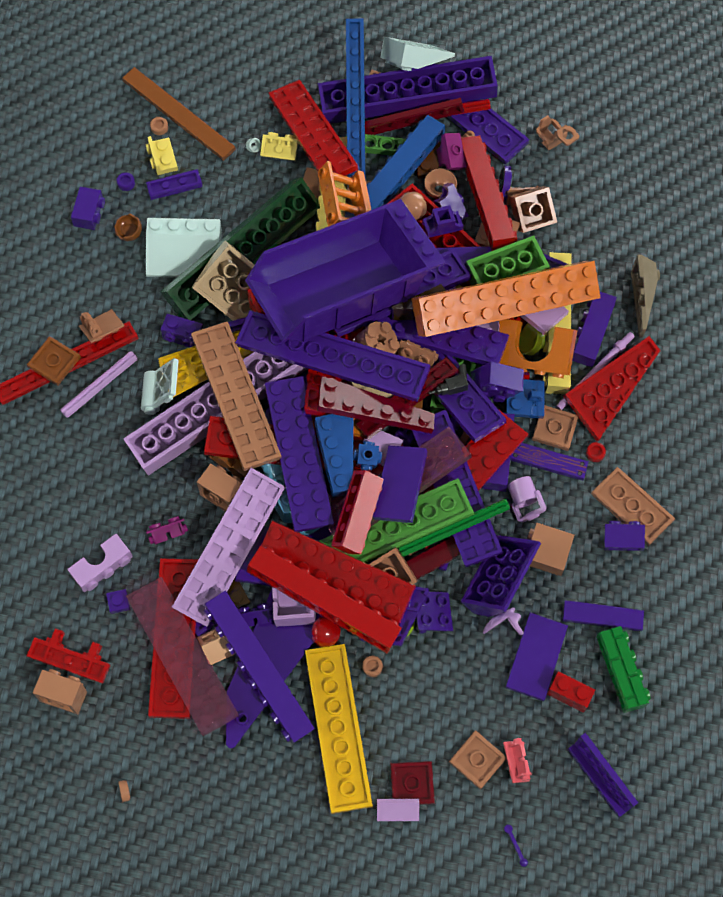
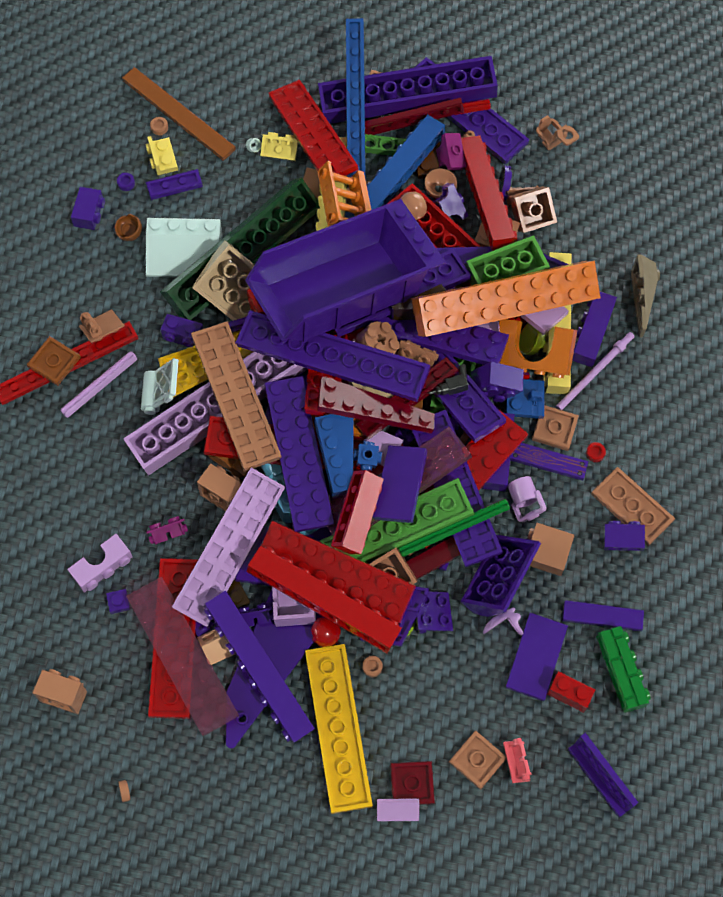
red hinge [27,628,111,684] -> none
light aqua slope [380,37,455,71] -> none
dark purple brick [422,205,463,238] -> none
dark purple hinge [504,825,528,867] -> none
red wing [563,336,661,441] -> none

